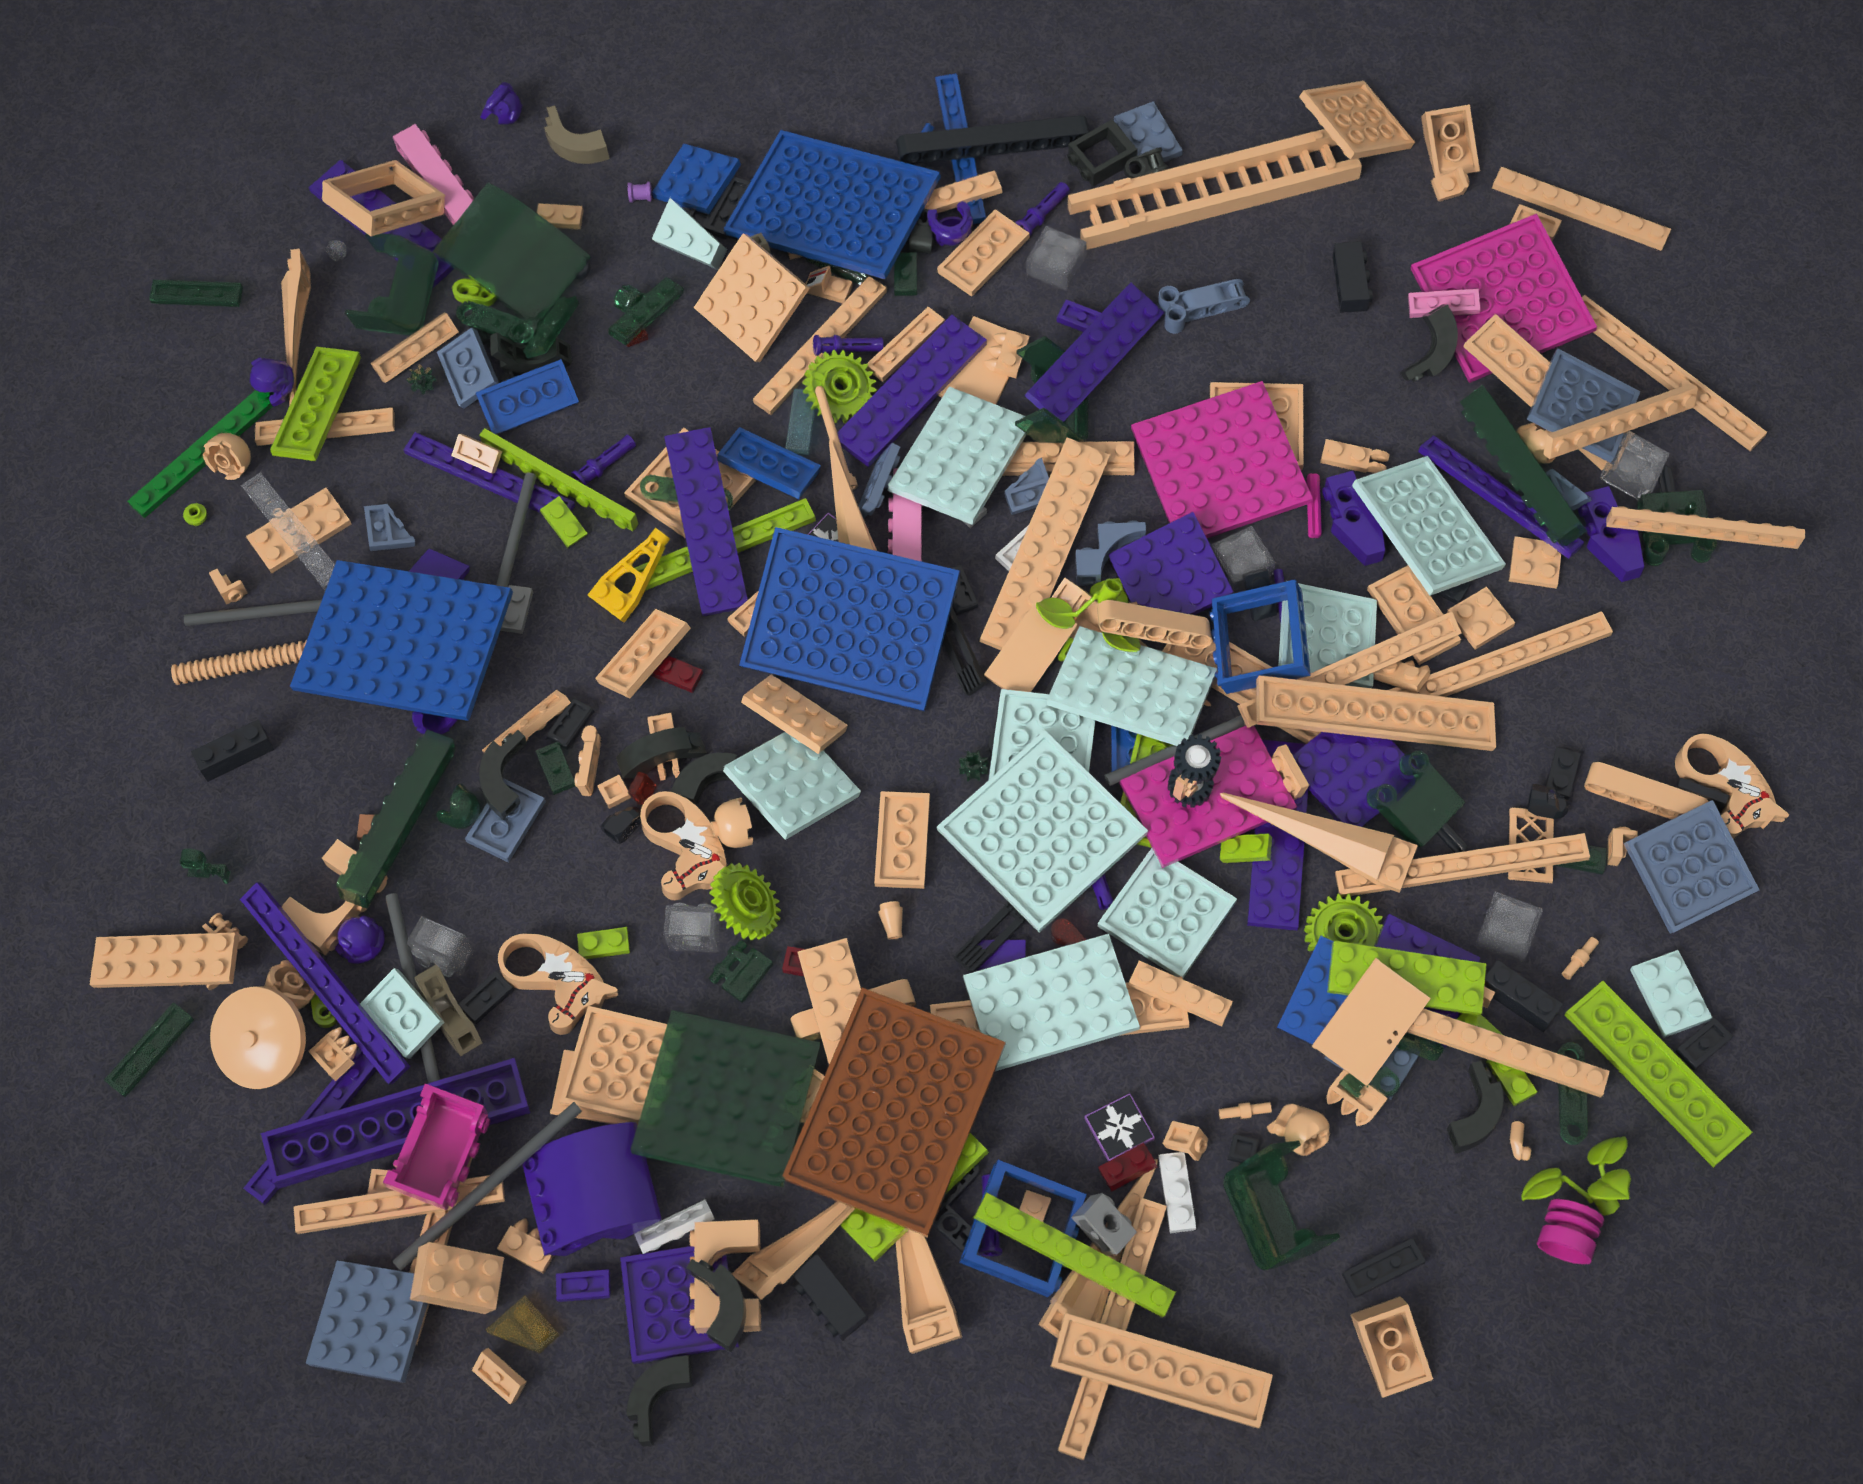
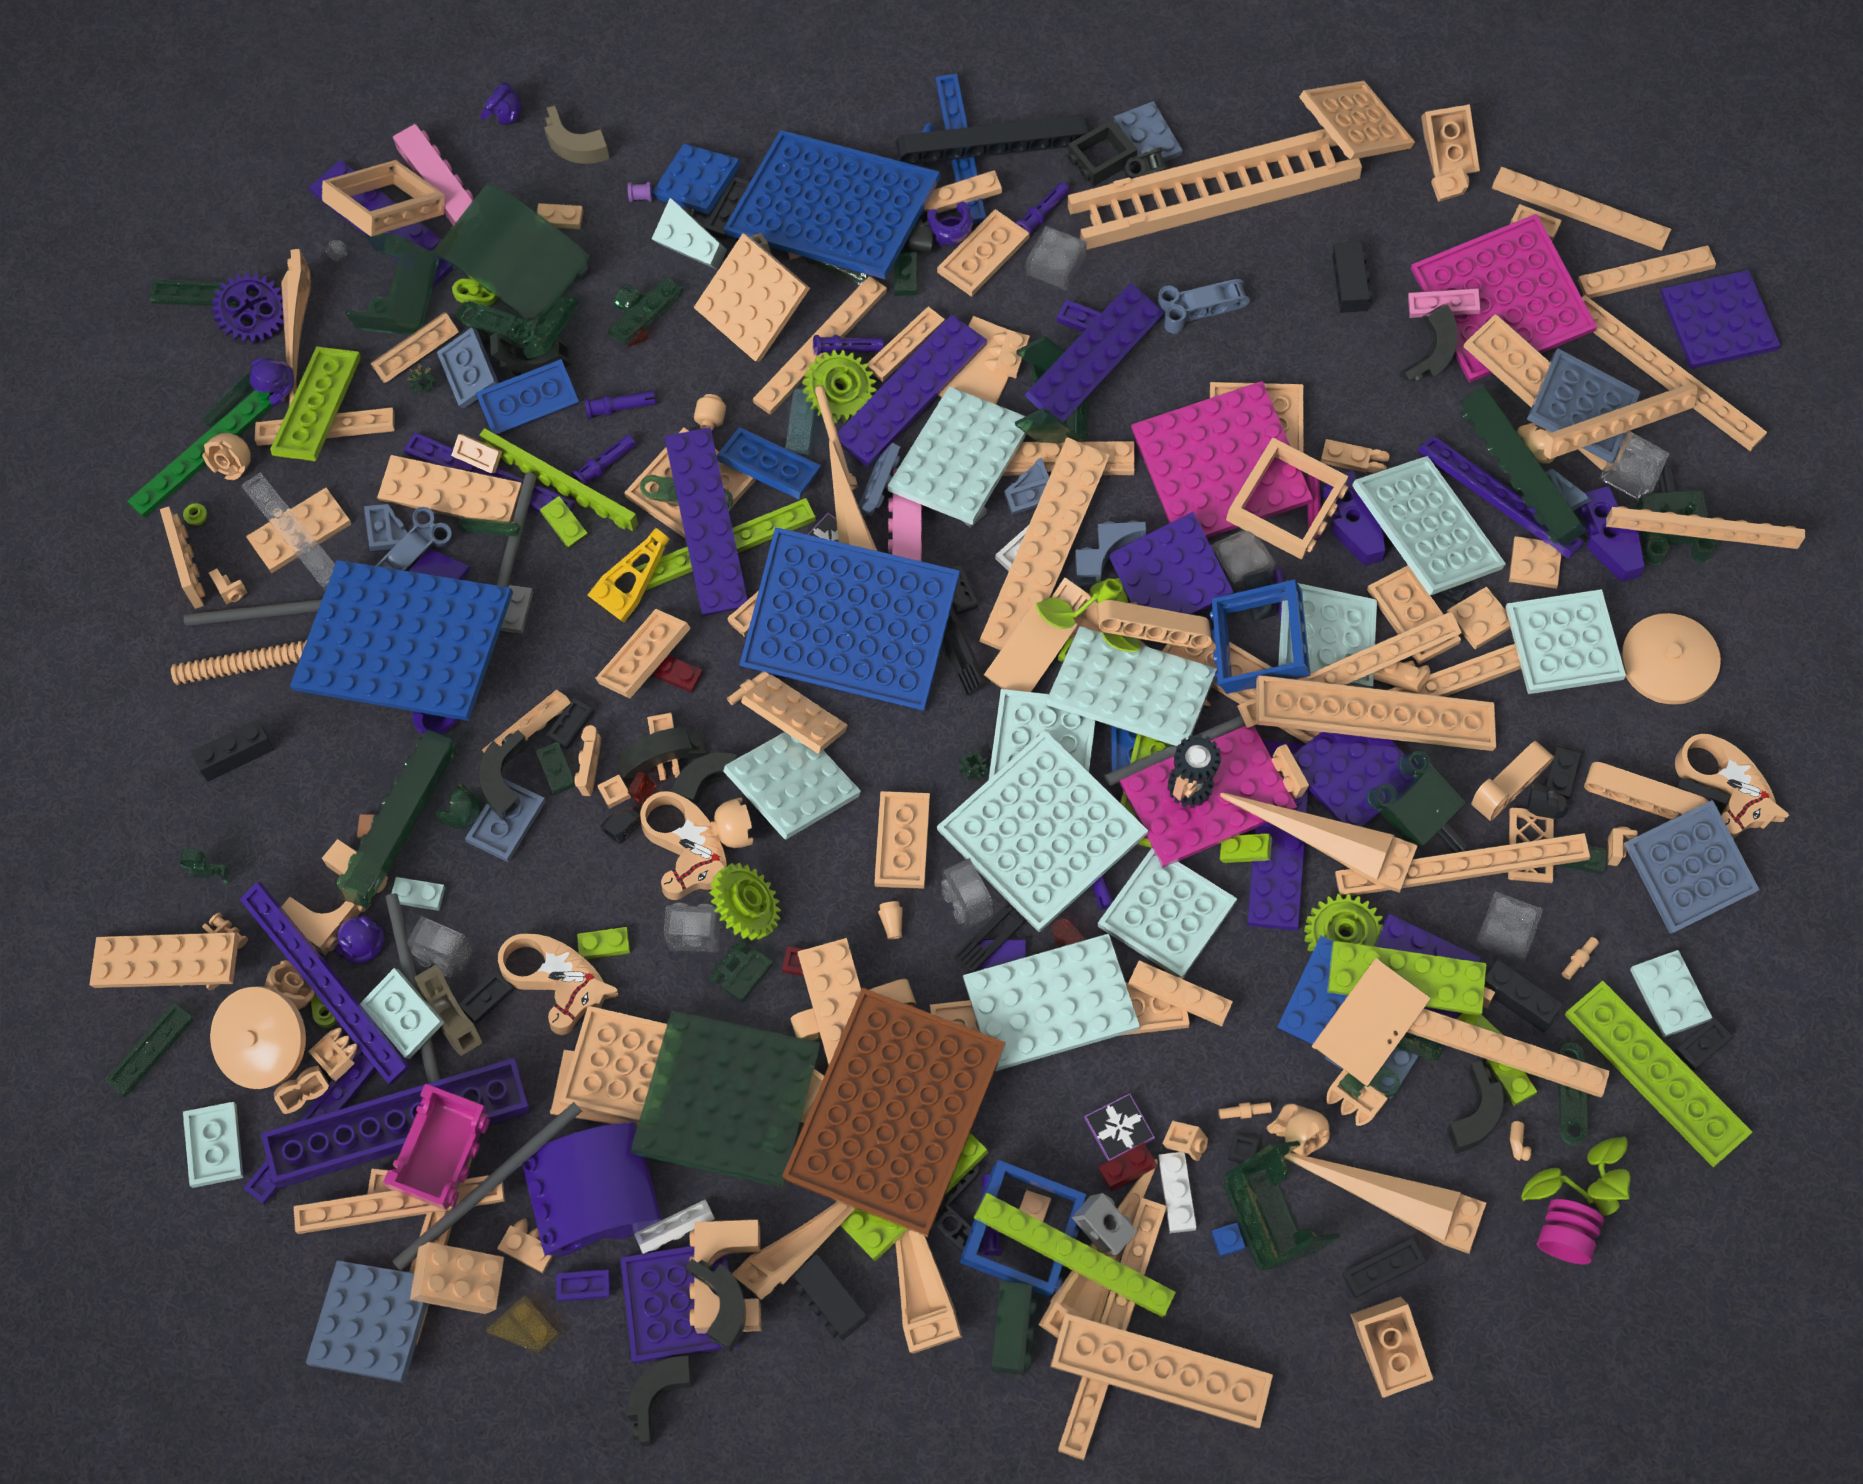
light nougat plate [472,1348,527,1405] -> none
light nougat slope [806,266,853,303] -> none
none -> light nougat plate [160,506,205,609]
none -> light aqua plate [183,1102,244,1188]
none -> clear green axle [202,373,252,427]
none -> dark purple gear [212,272,284,345]
none -> light nougat brick [274,1066,329,1114]
none -> sand blue piece [375,507,452,571]
none -> light nougat plate [377,455,522,529]
none -> light aqua plate [391,877,445,911]
none -> clear green axle [458,517,521,536]
none -> dark purple pin [584,390,656,419]
none -> light nougat head [694,394,726,430]
none -> light nougat bar [727,672,769,706]
none -> clear brick [941,858,993,930]
none -> clear green wedge [992,1281,1037,1376]
none -> blue plate [1211,1223,1245,1257]
none -> light nougat window [1226,437,1348,560]
none -> light nougat plate [1277,1150,1486,1254]
none -> light nougat beam [1471,741,1554,821]
none -> light aqua plate [1506,589,1626,694]
none -> light nougat plate [1578,246,1716,298]
none -> light nougat dish [1621,613,1721,704]
none -> dark purple plate [1660,270,1780,369]

